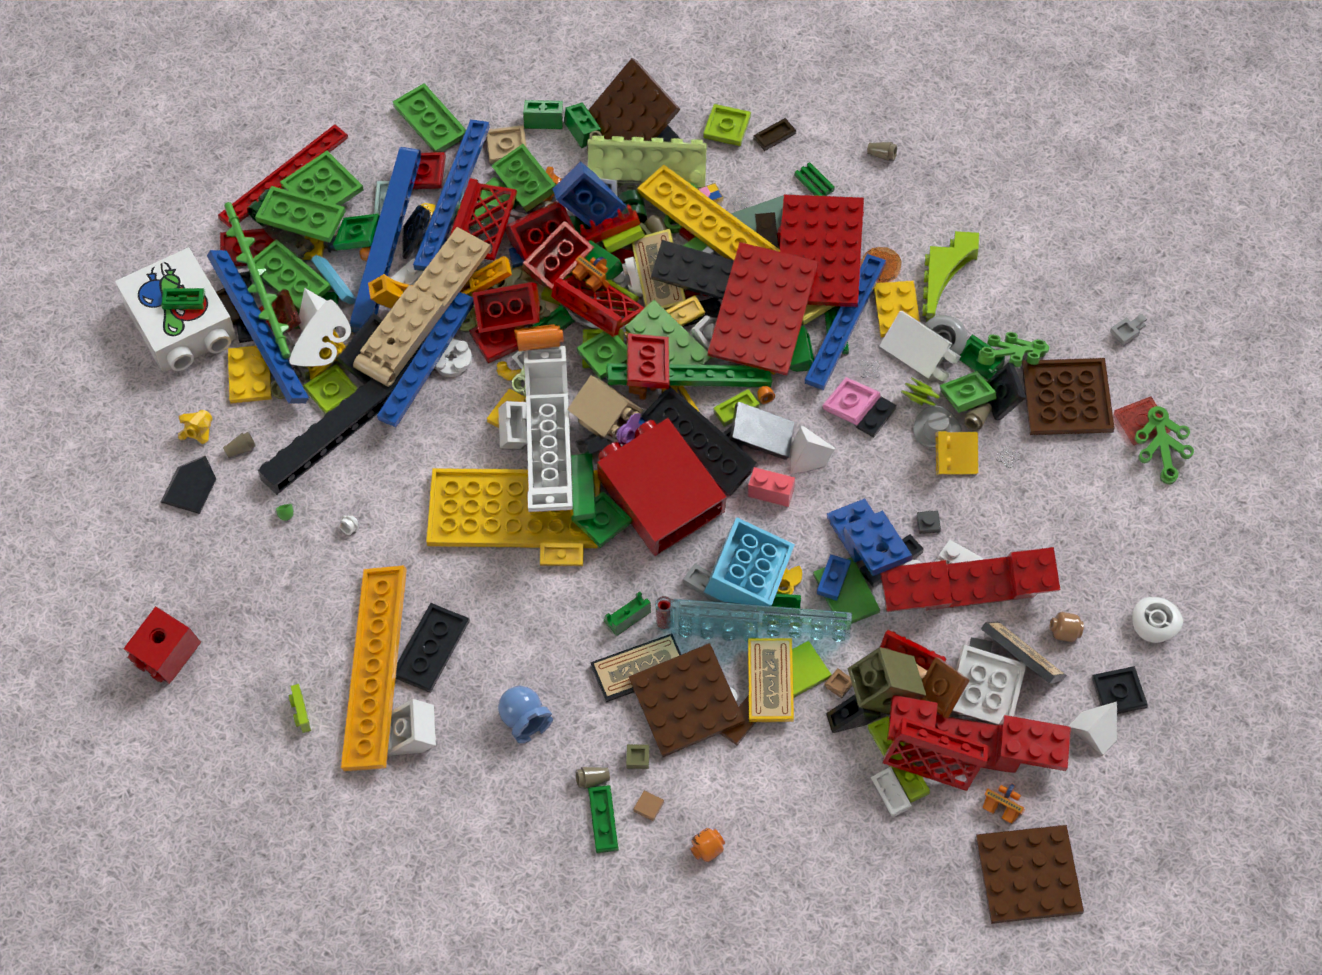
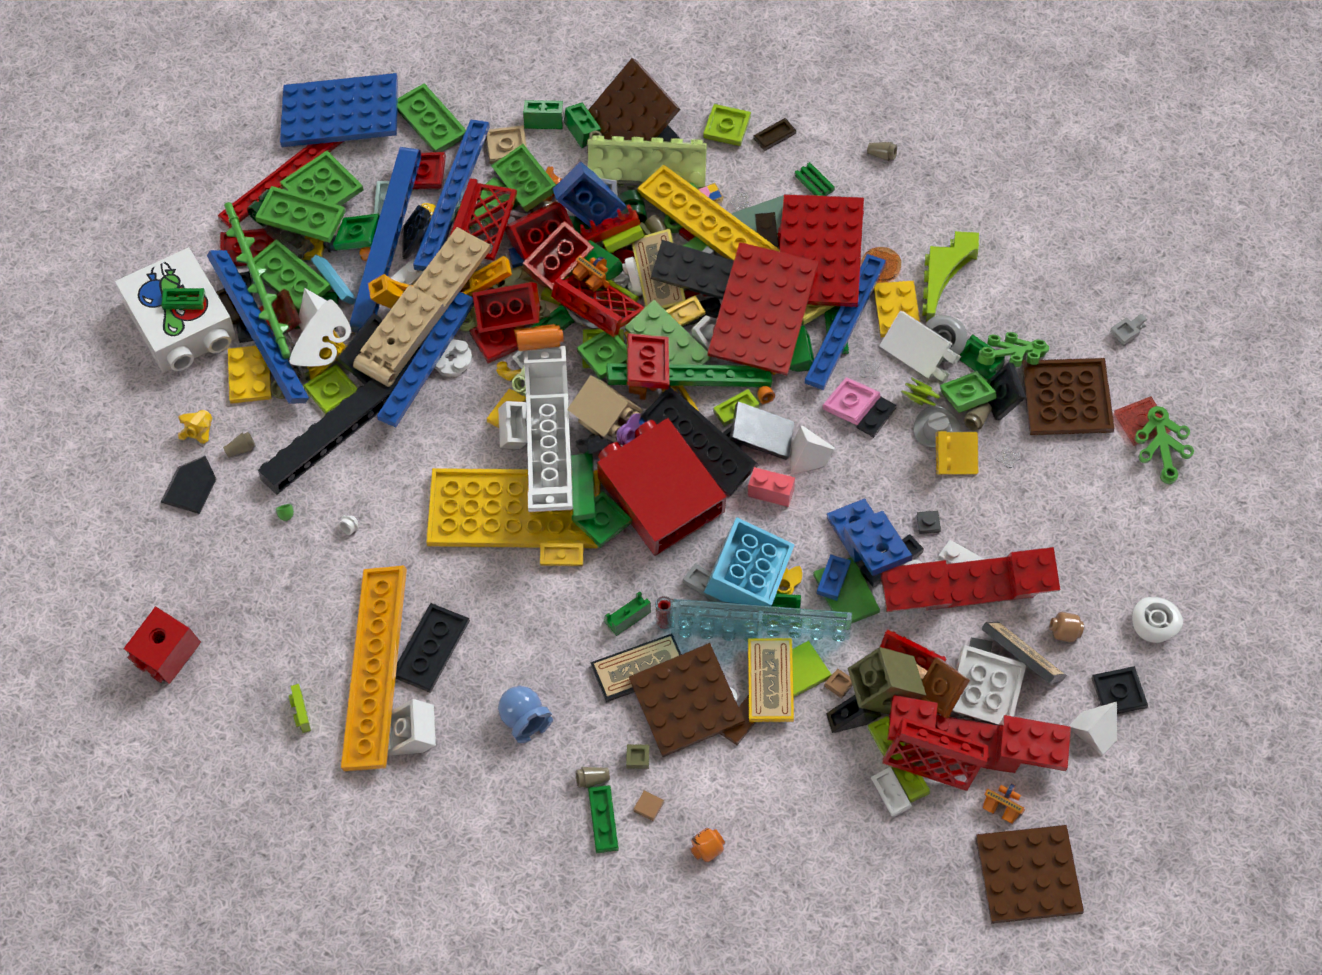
none -> blue plate [280,73,398,147]

